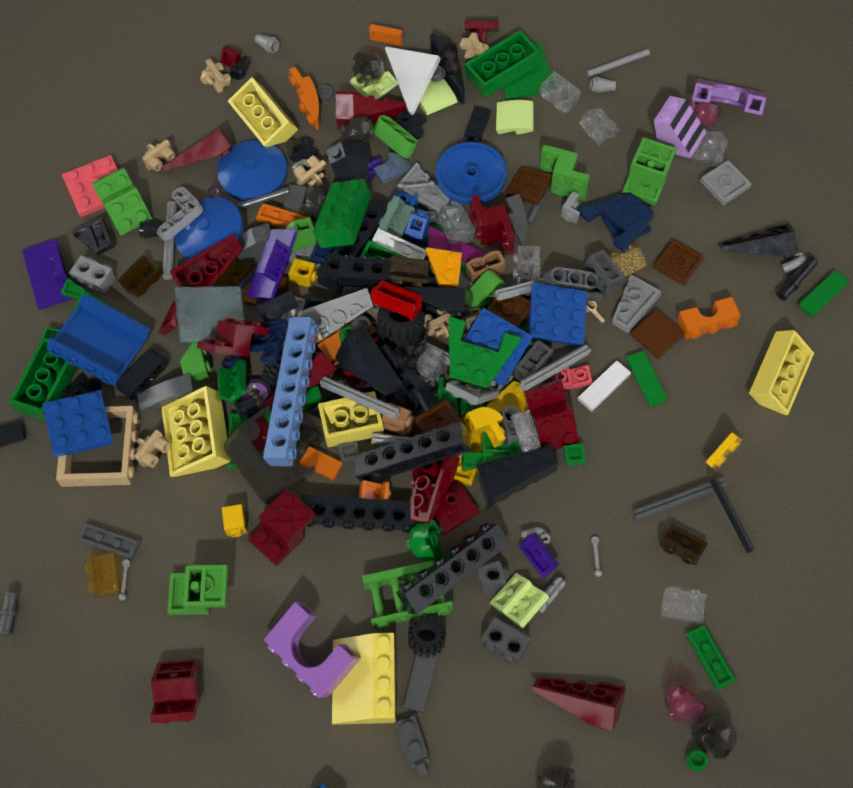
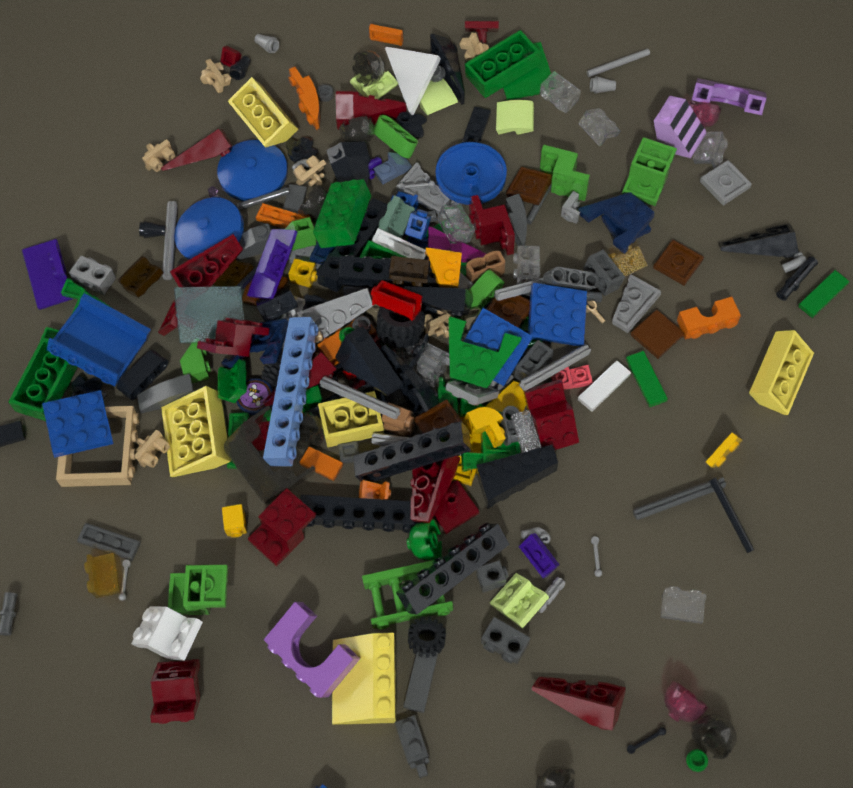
coral plate [62,155,118,217] -> none
black wing [71,216,115,255] -> none
bright green bracket [91,167,152,236] -> none
light grey beam [157,187,203,241] -> none
black bush [234,395,258,418] -> none
green plate [563,443,586,467] -> none
dark brown bracket [660,524,708,566] -> none
green tile [685,624,736,691] -> none
none -> white bracket [131,606,203,661]
none -> black hinge [627,727,666,754]

